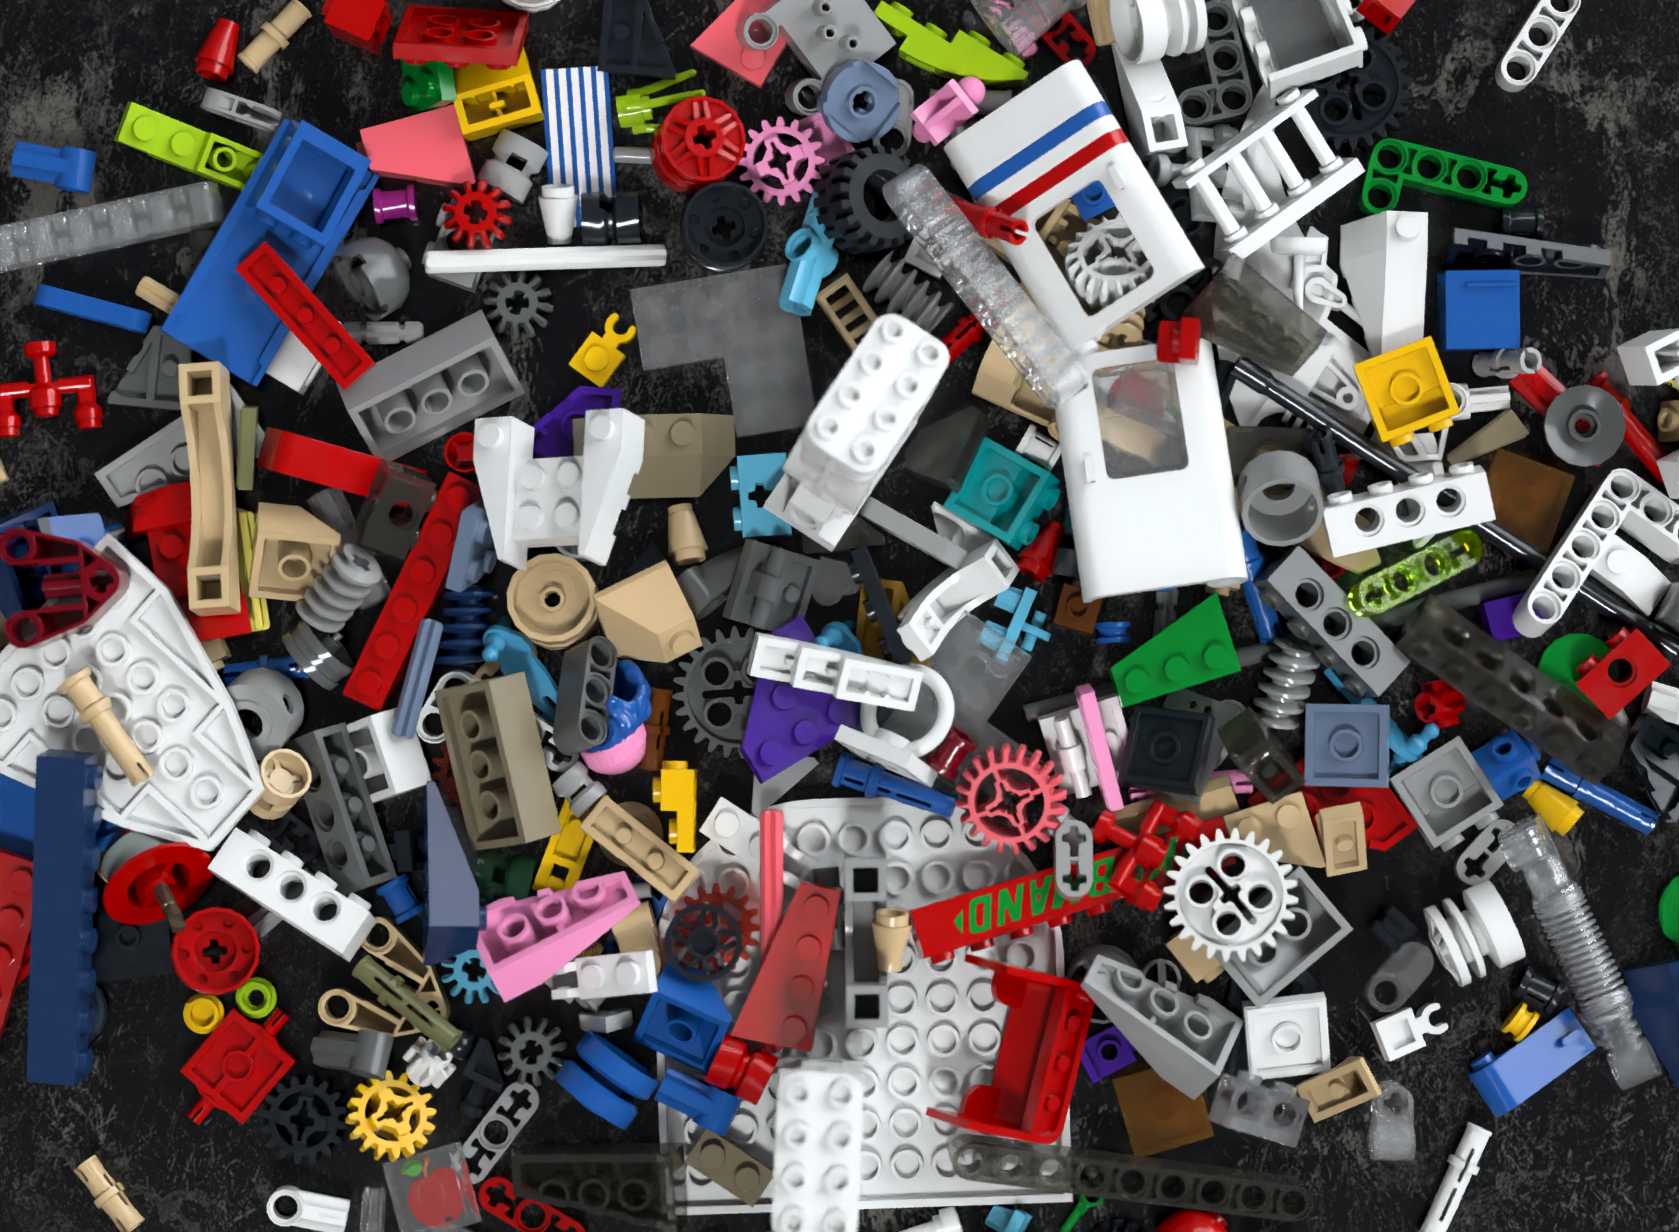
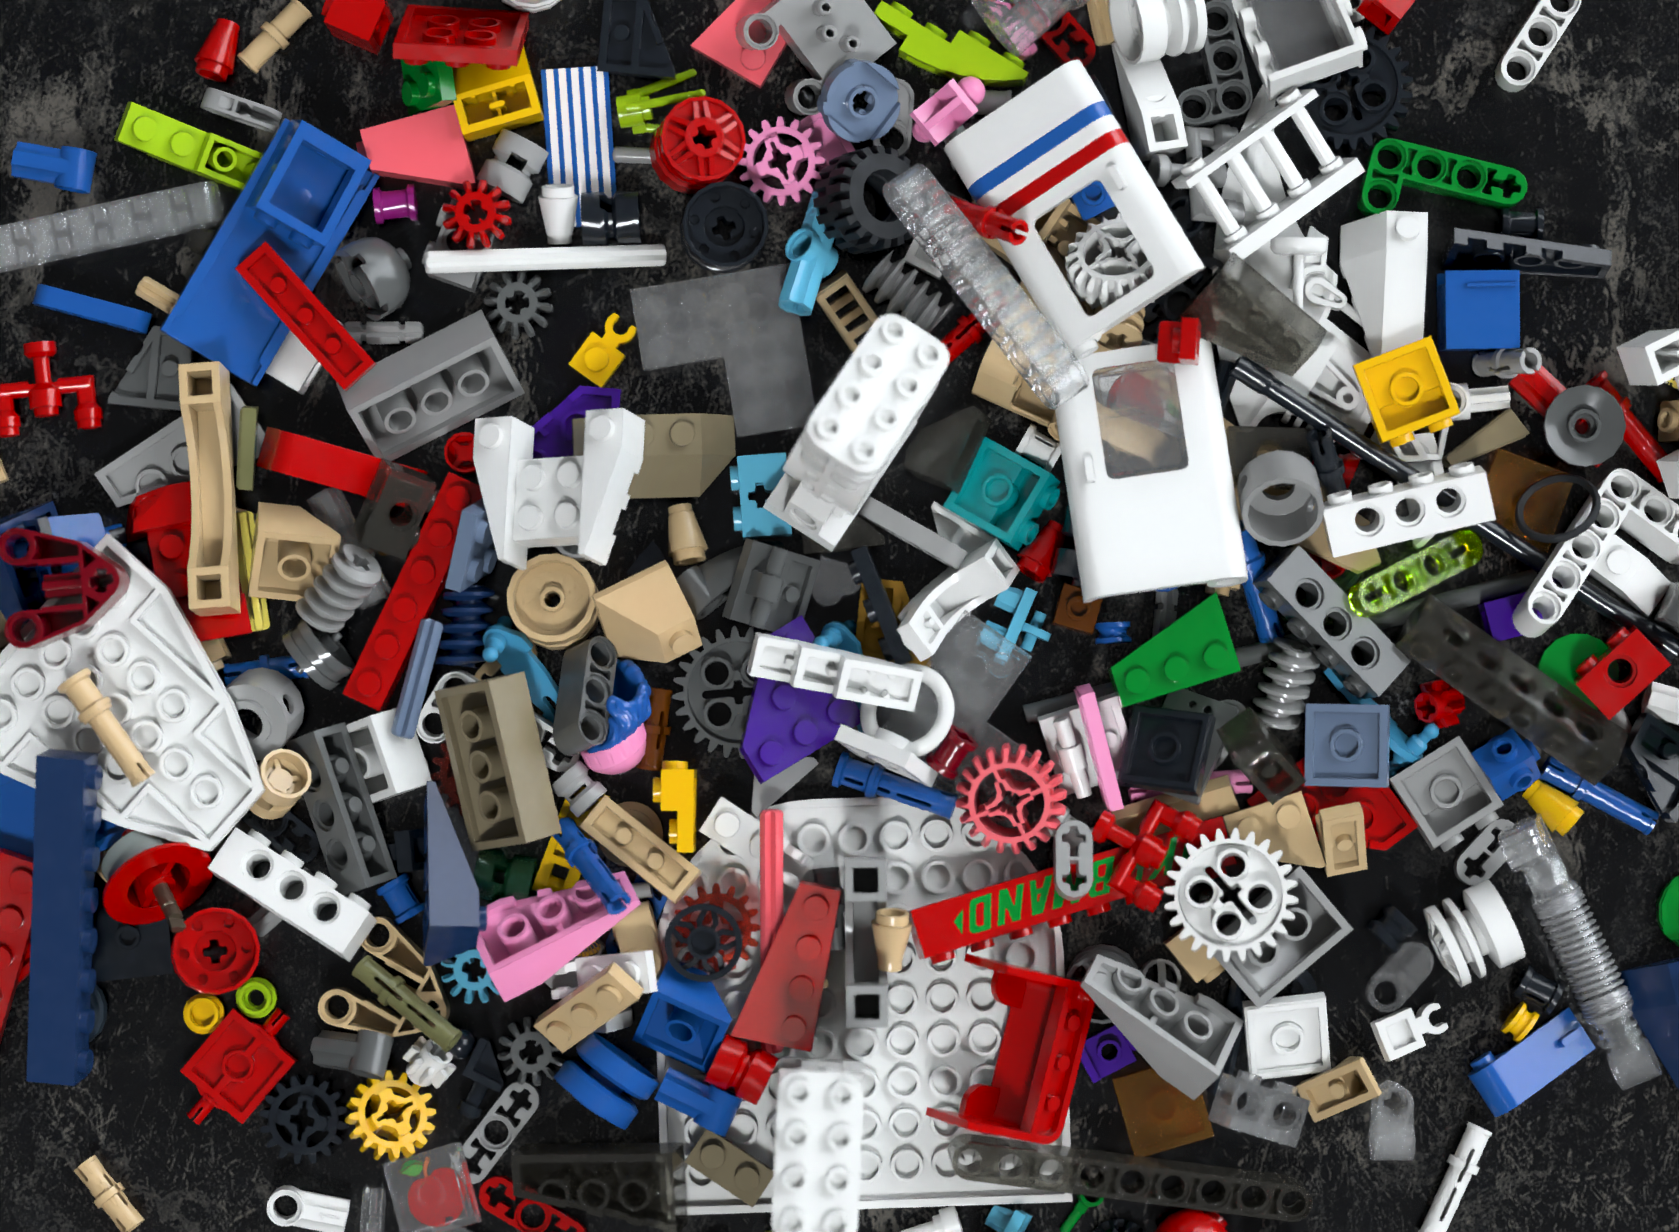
none -> tan plate [533,962,644,1053]
none -> blue pin [552,817,631,915]
none -> black tyre [1515,474,1601,543]

